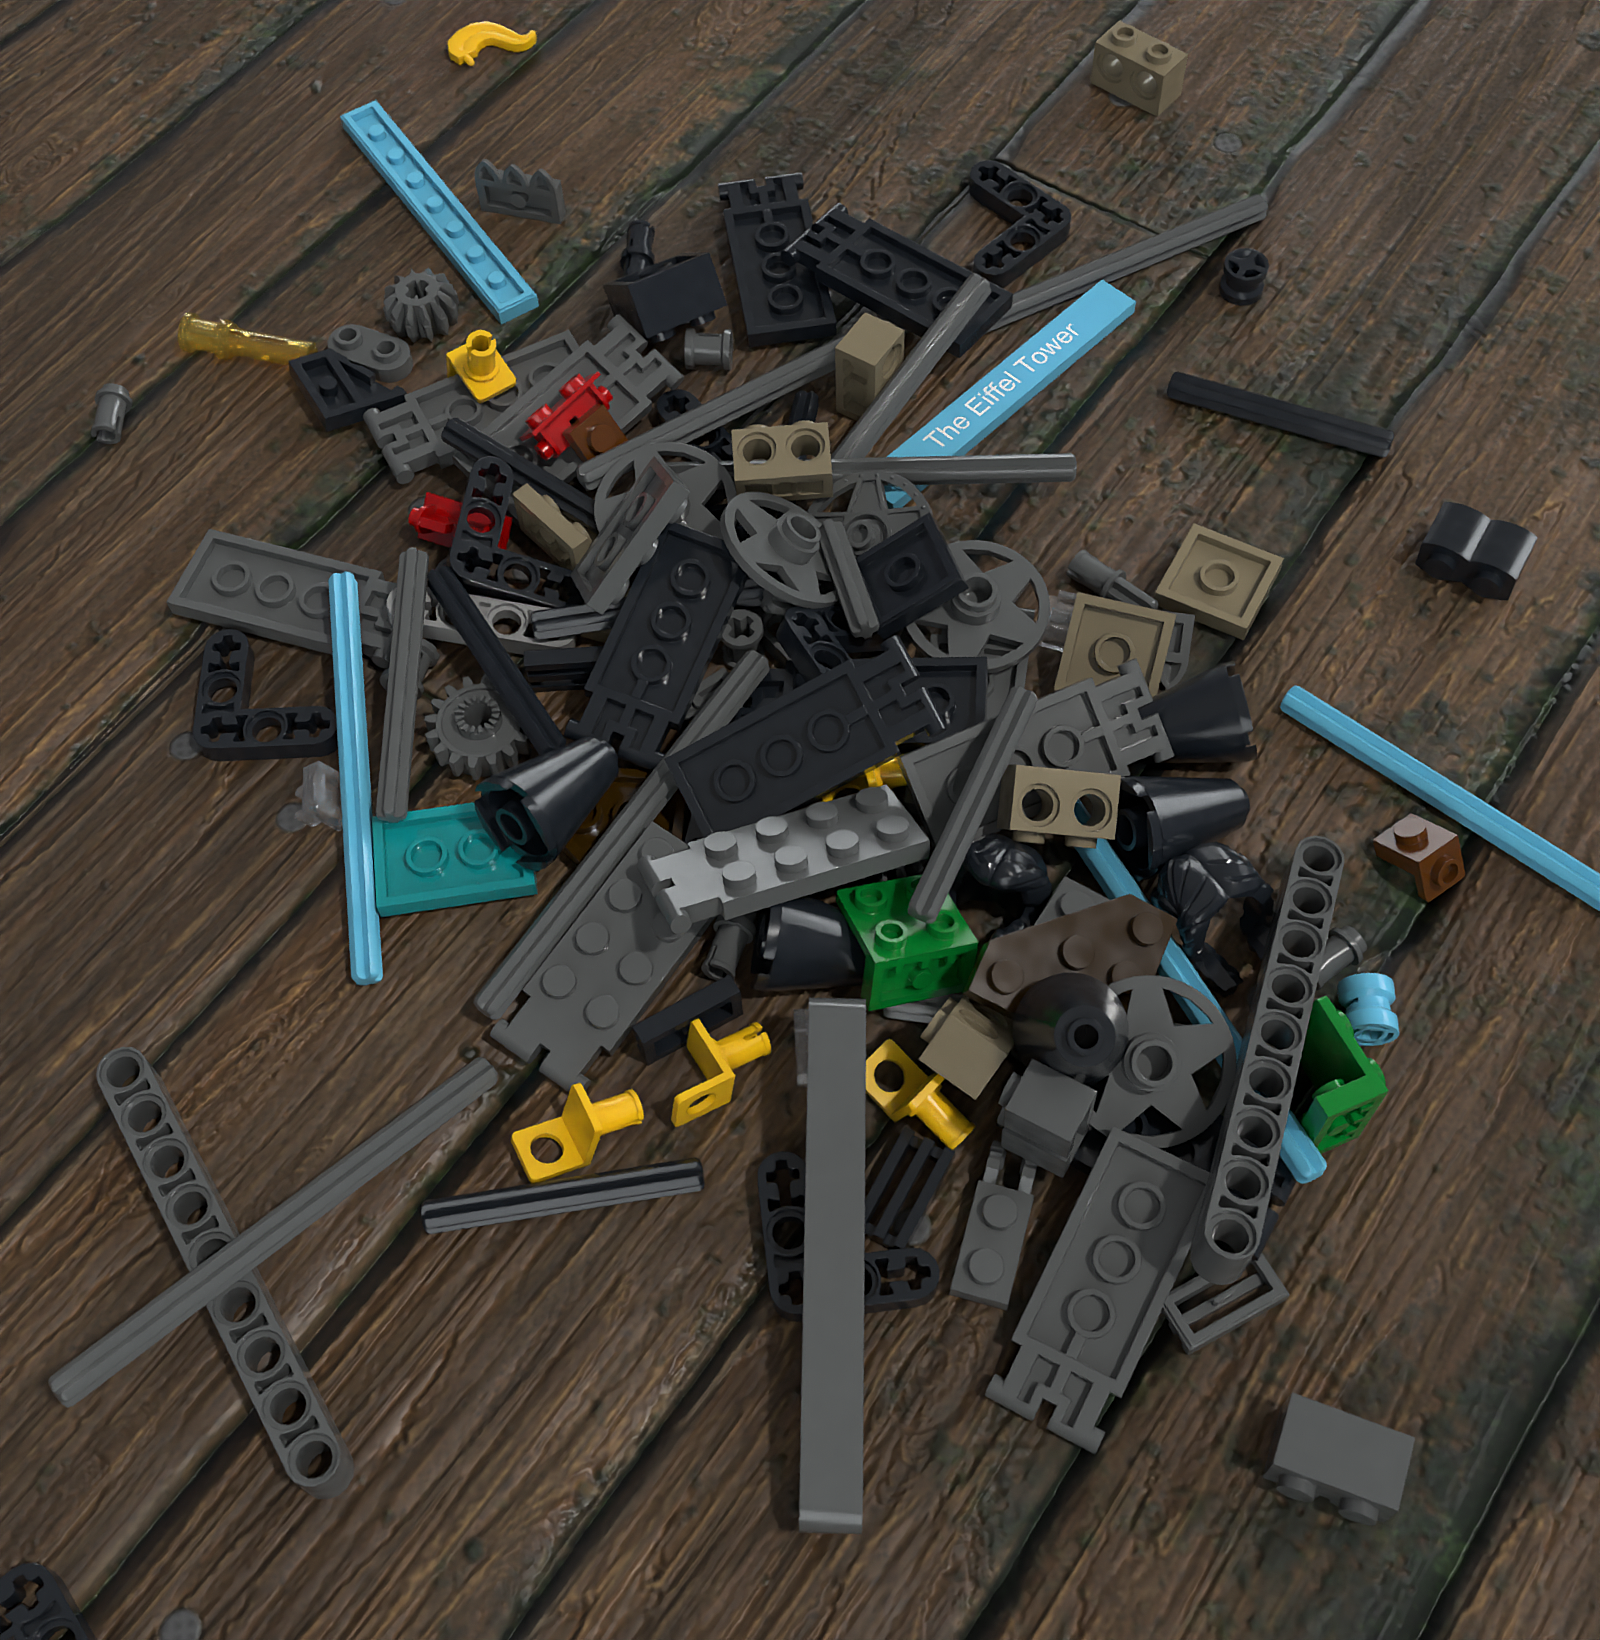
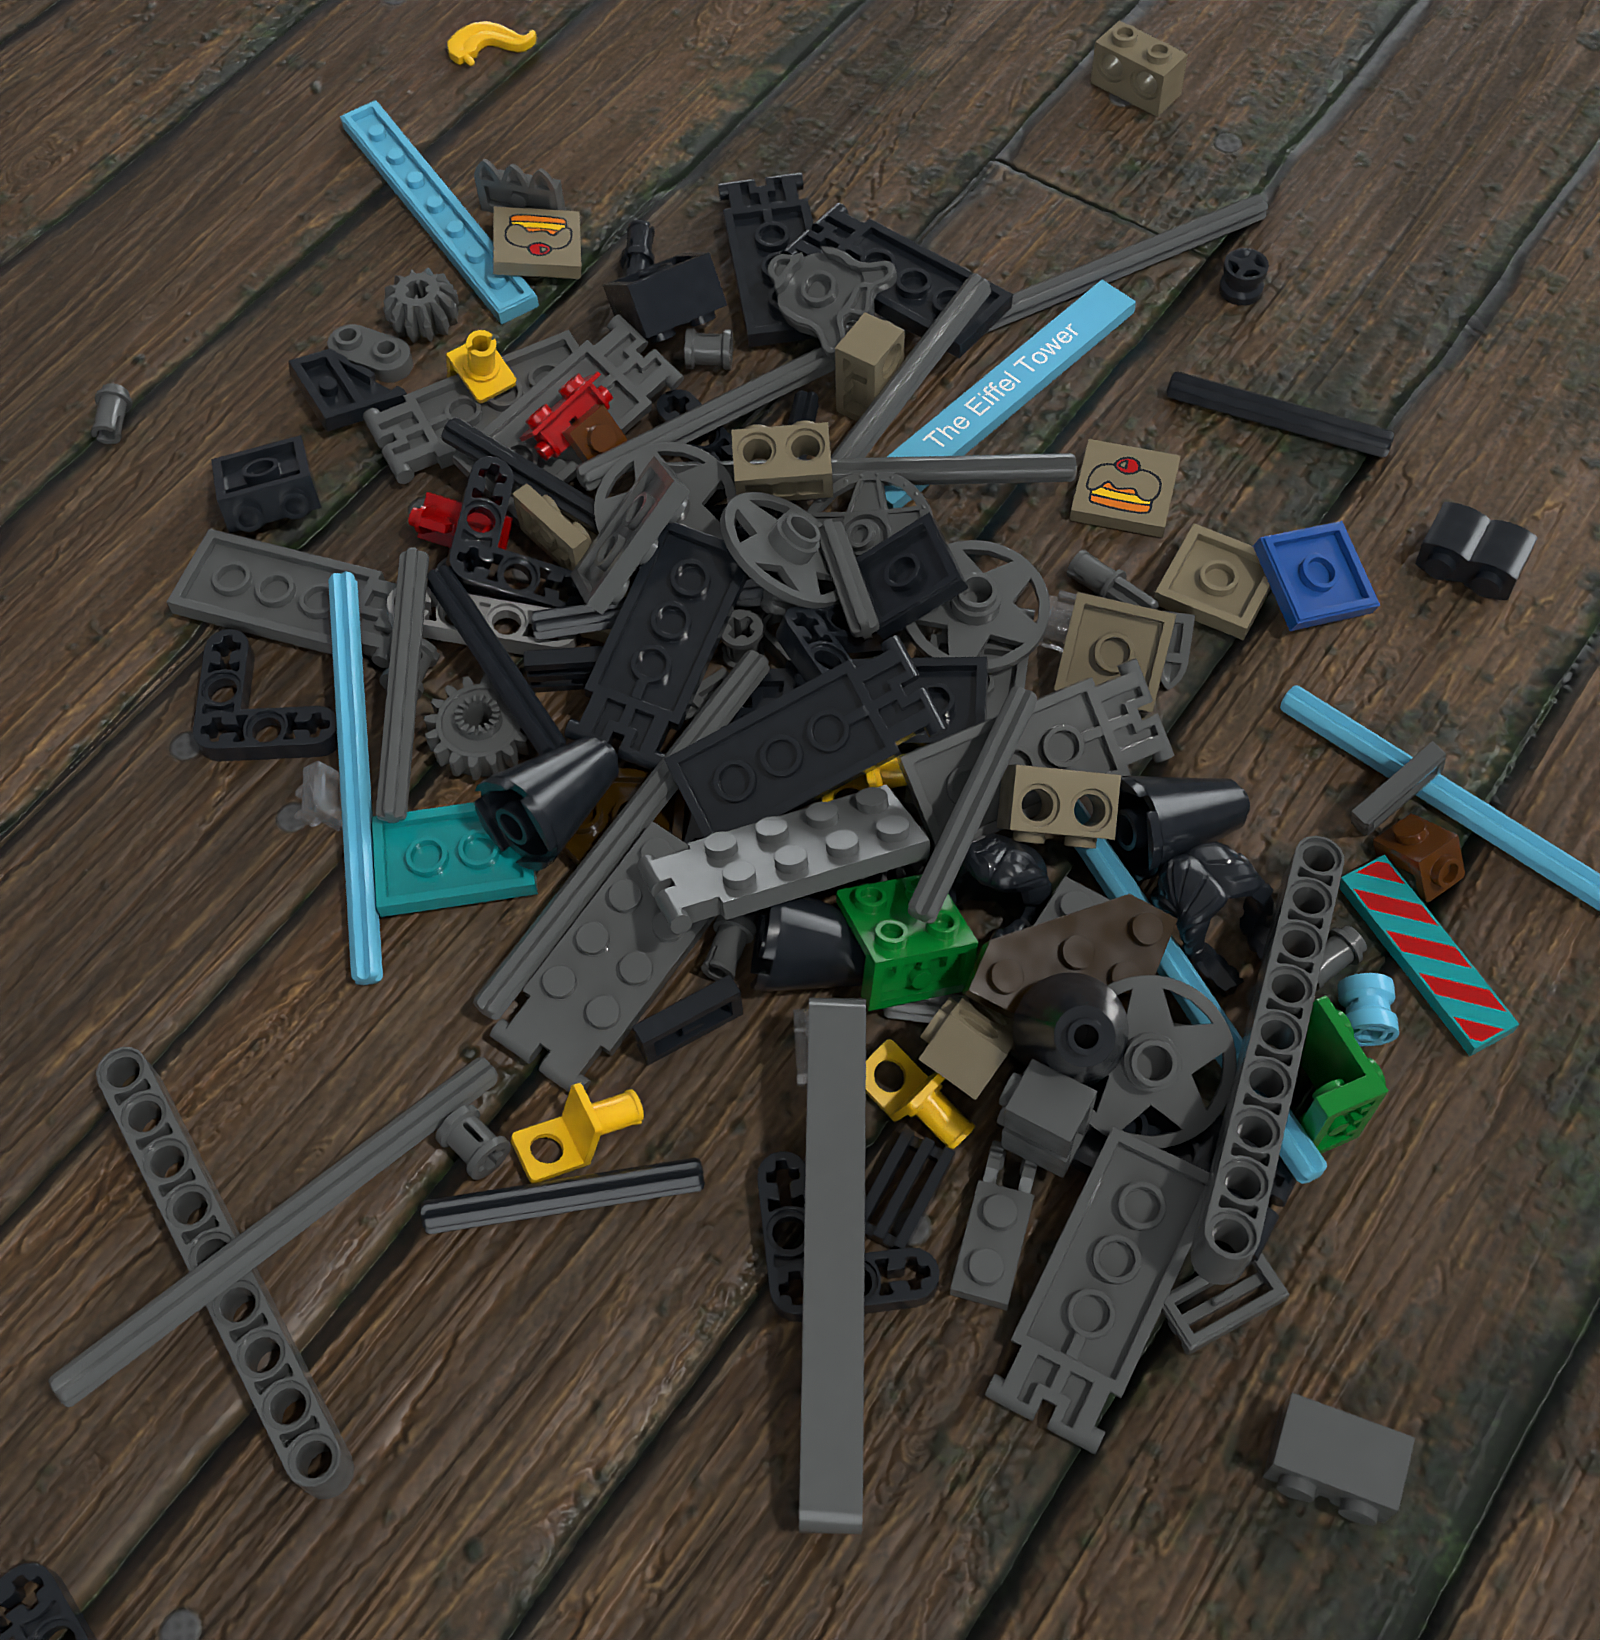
clear yellow pin [178,312,318,366] -> none
yellow bracket [671,1018,771,1127] -> none
black beam [969,160,1072,288] -> none
black cone [1131,661,1257,764] -> none
none -> black plate [211,435,322,533]
none -> dark grey bush [435,1104,511,1180]
none -> dark tan tile [493,206,581,279]
none -> dark grey tile [767,247,898,361]
none -> dark tan tile [1070,439,1181,538]
none -> blue tile [1253,521,1380,631]
none -> teal tile [1339,855,1519,1056]
none -> dark grey tile [1351,741,1446,836]

